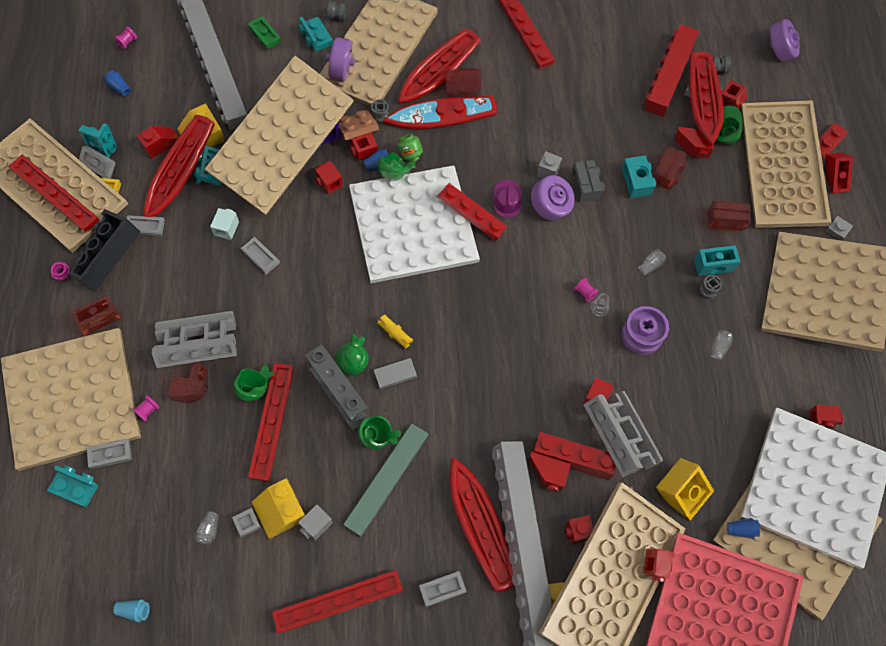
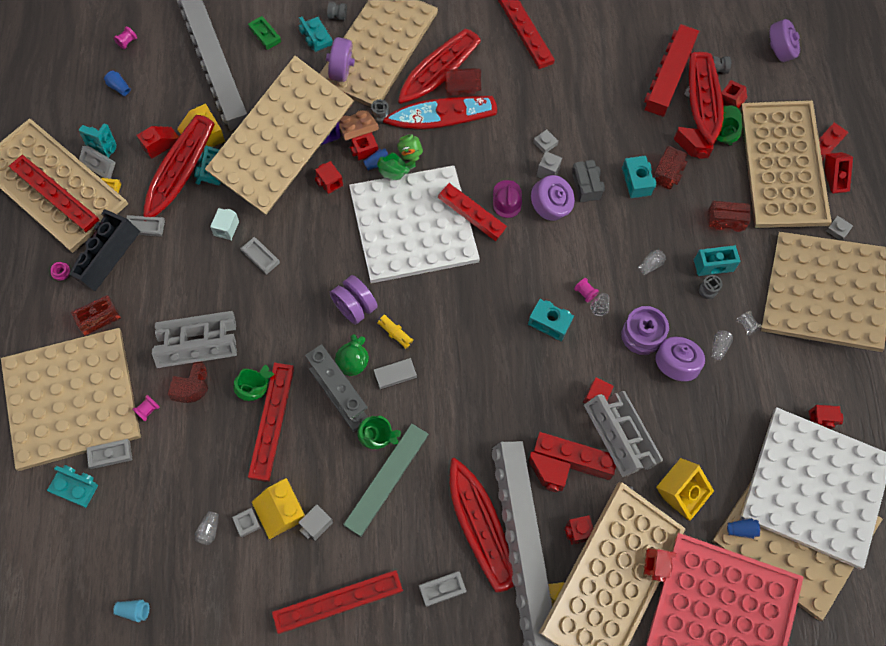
none -> medium lavender wheel [330,275,377,325]
none -> teal brick [528,299,574,342]
none -> light grey plate [533,130,558,154]
none -> medium lavender wheel [656,337,705,381]
none -> clear bush [736,311,762,336]

